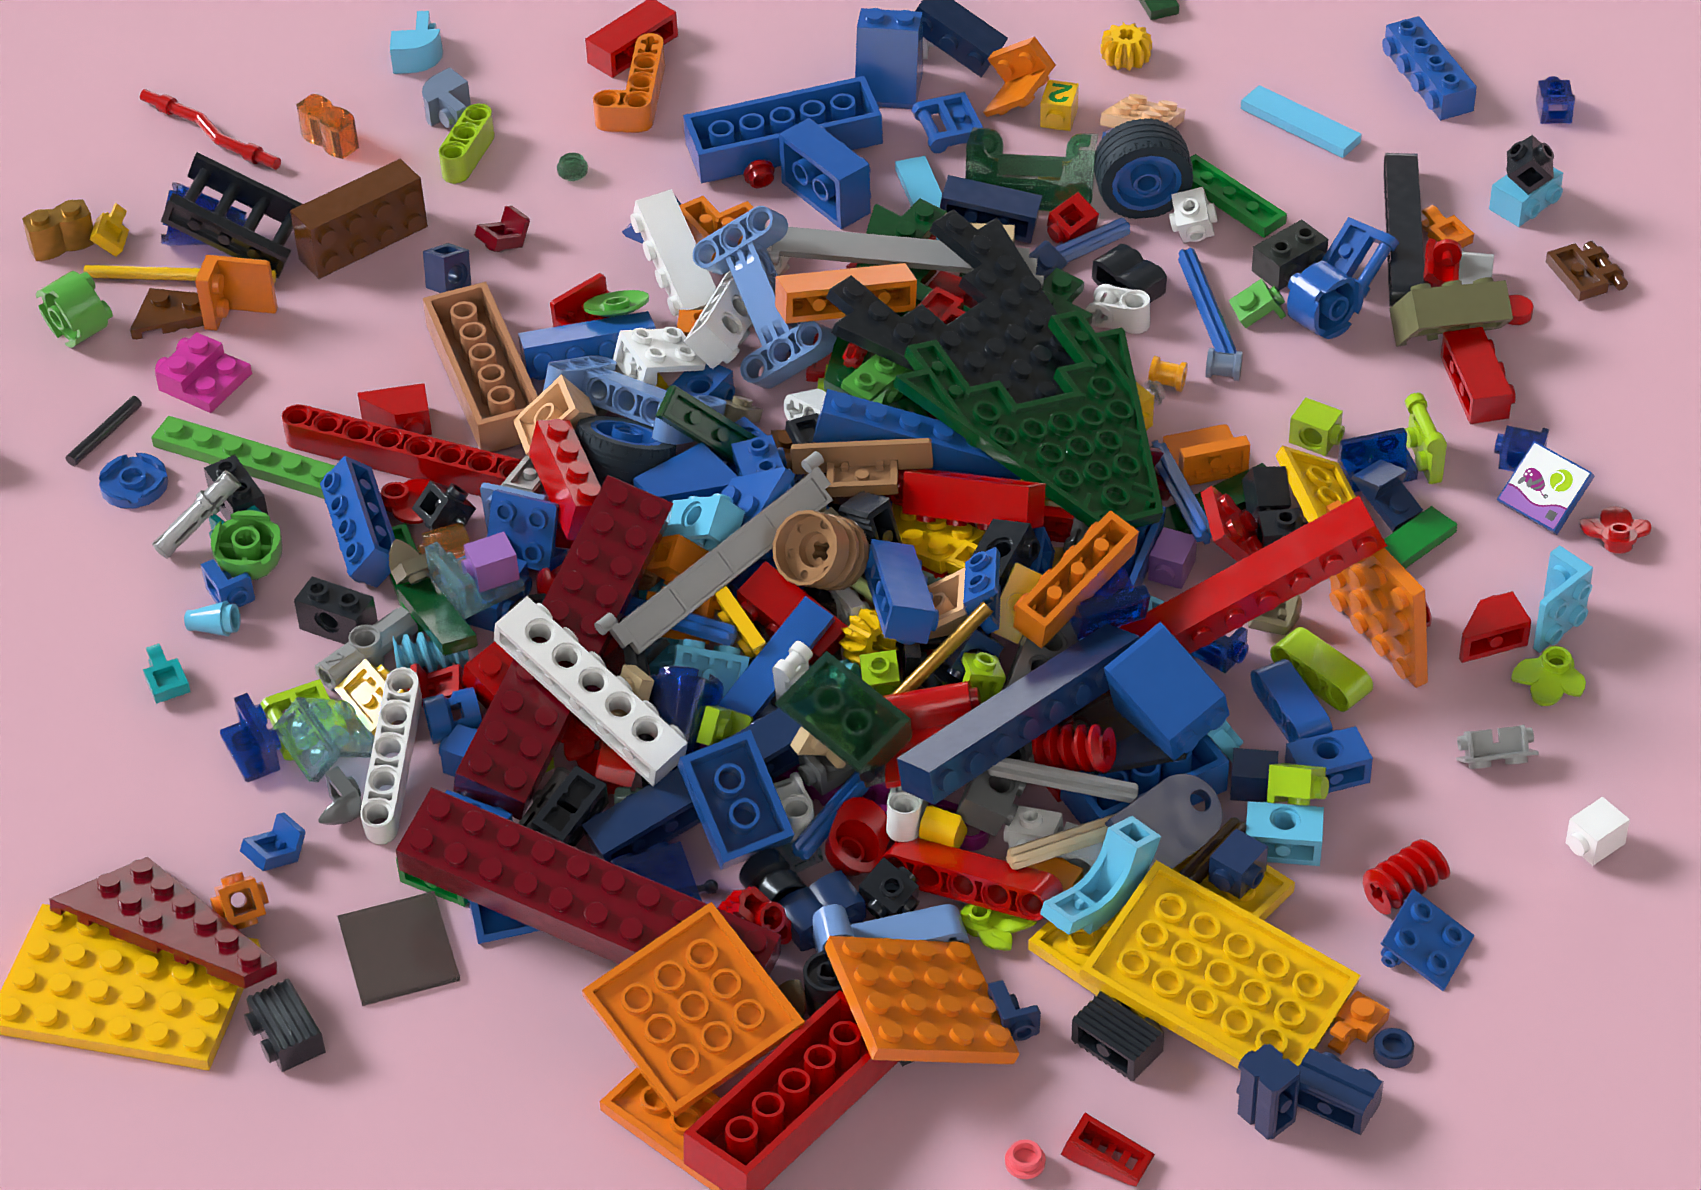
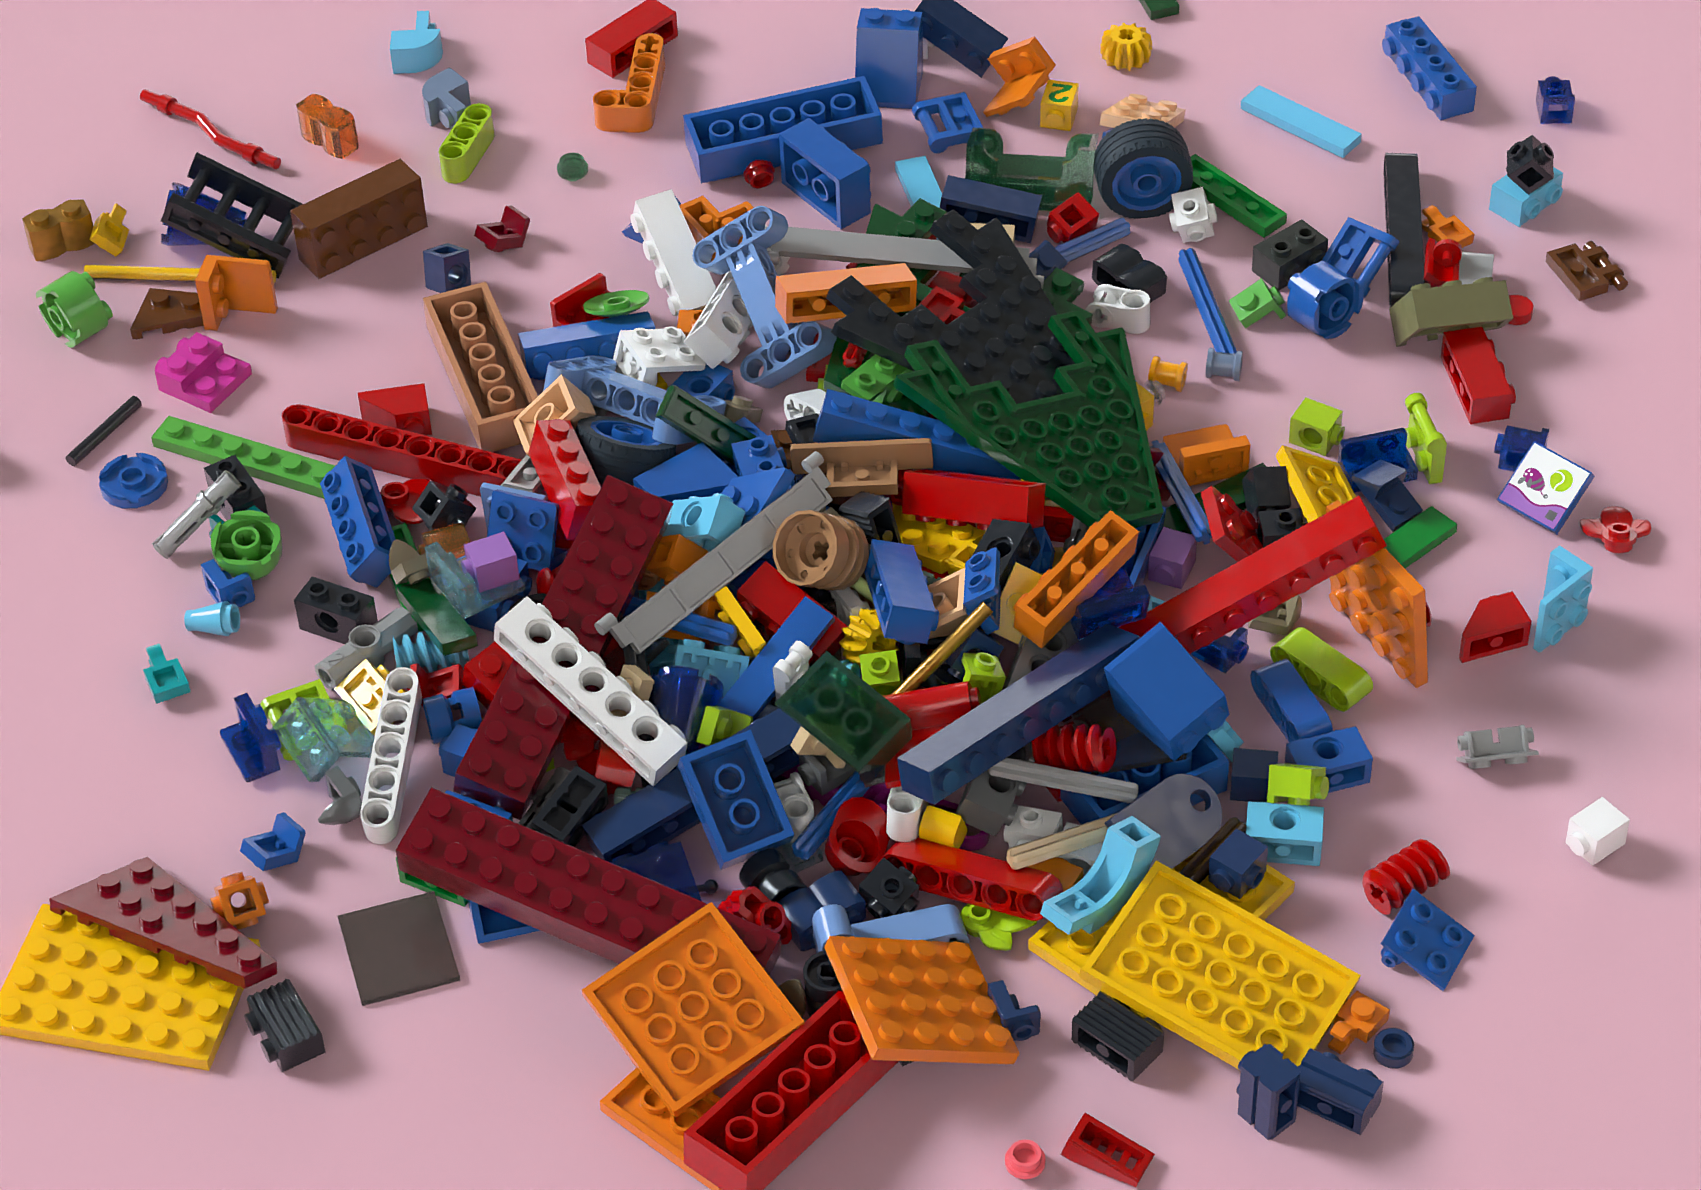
lime plate [1511,646,1586,706] -> none

